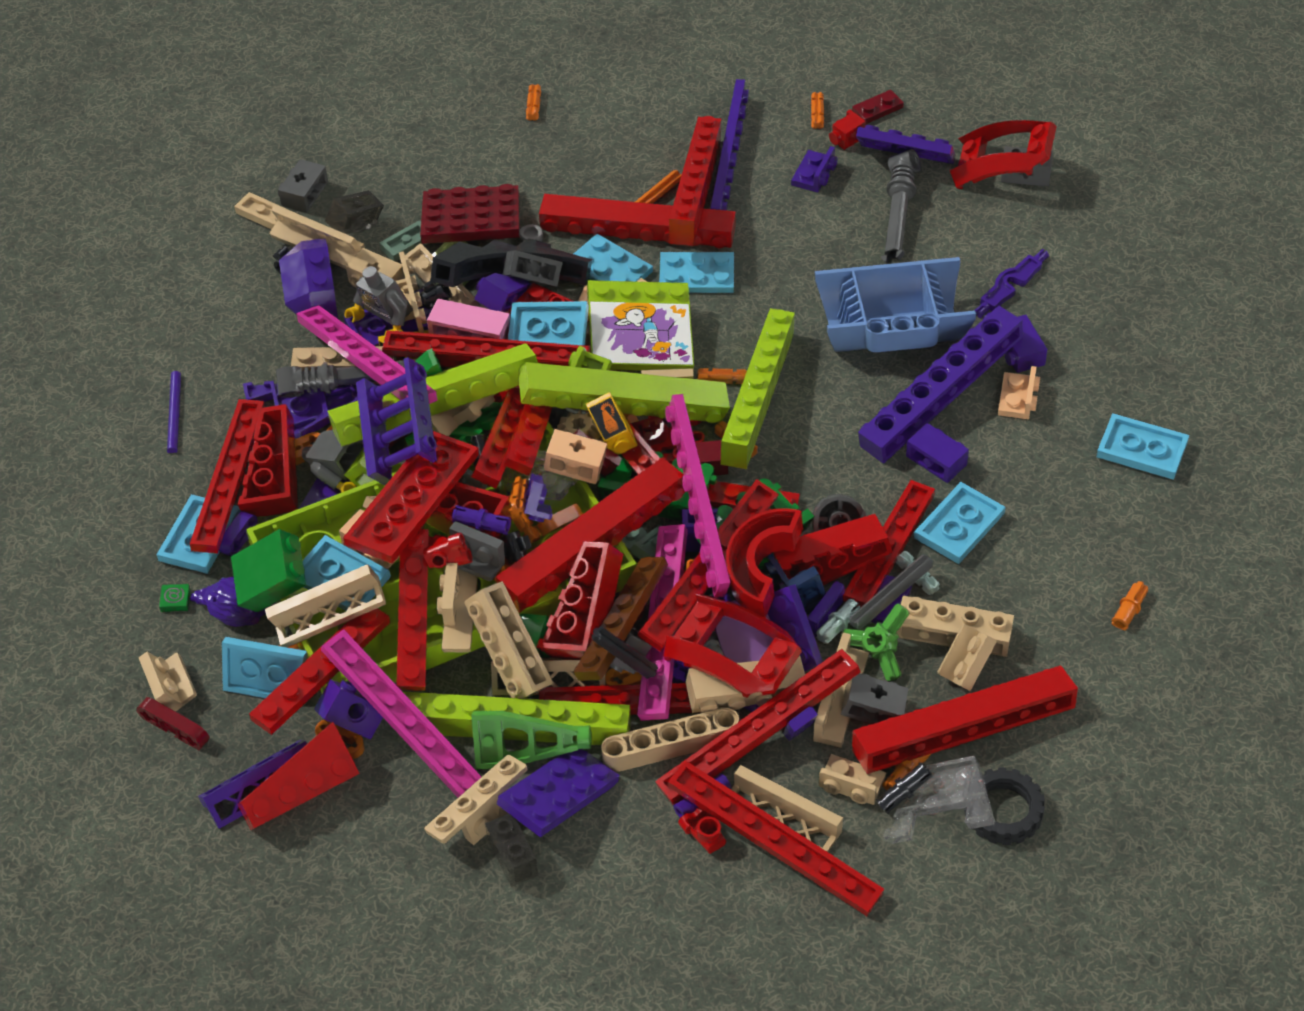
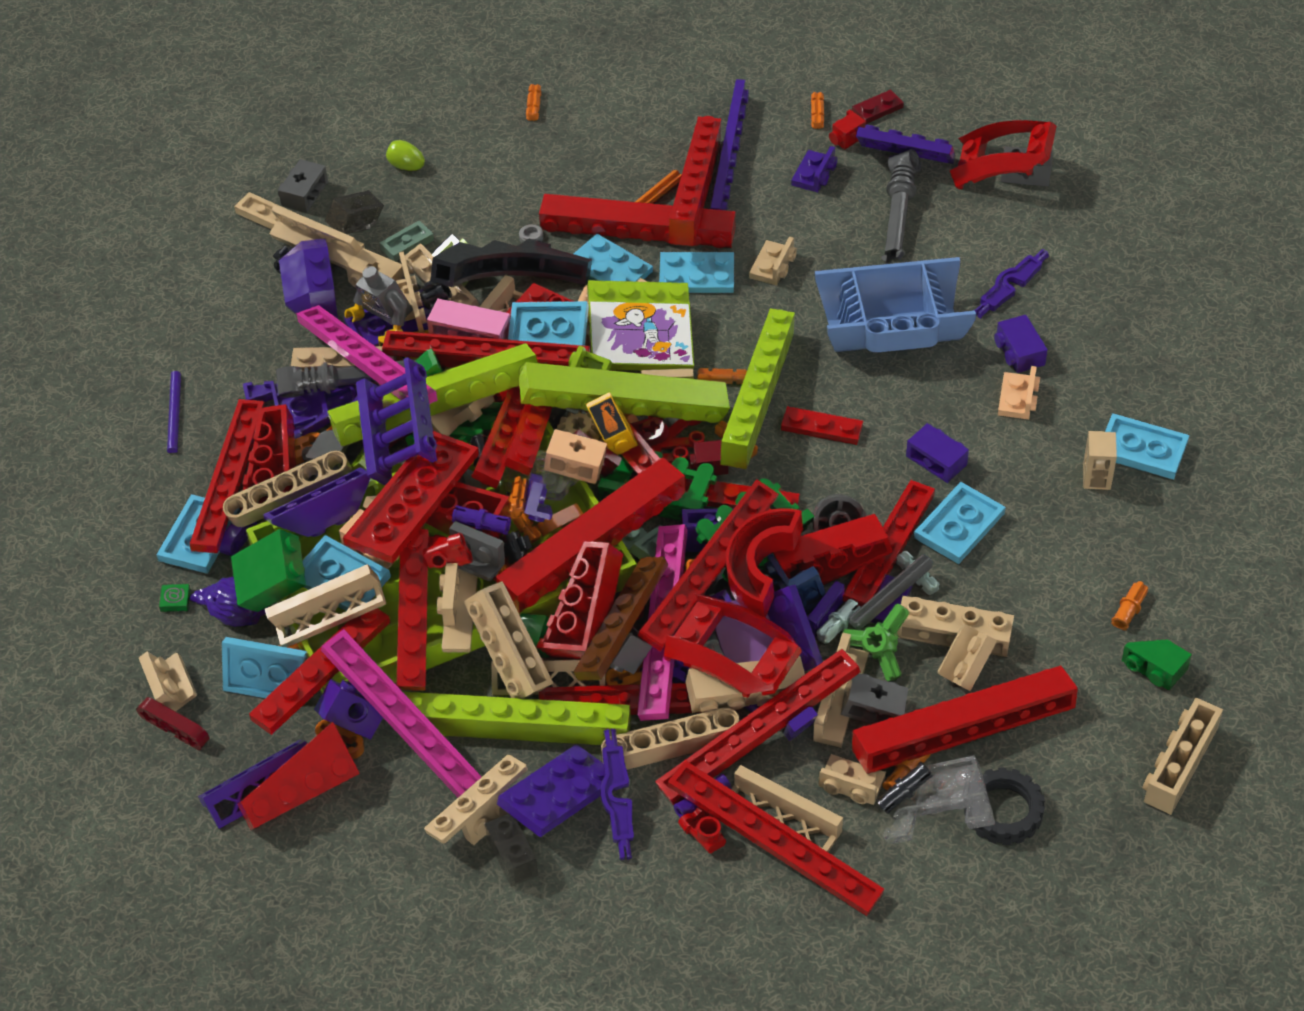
dark red plate [420,184,520,244] -> none
bright green plate [471,711,592,769] -> none
dark purple slope [474,273,531,312] -> none
dark grey brick [502,250,562,287] -> none
black axle [591,626,658,679] -> none
dark pink plate [665,394,730,598] -> none
dark purple brick [858,306,1023,464] -> none
none -> tan beam [223,451,353,527]
none -> dark purple wedge [263,467,371,537]
none -> lime animal [386,140,425,171]
none -> dark purple piece [601,729,634,860]
none -> tan bracket [749,237,797,285]
none -> red plate [781,406,863,445]
none -> tan brick [1083,431,1117,490]
none -> green slope [1121,639,1192,690]
none -> tan brick [1142,698,1223,815]

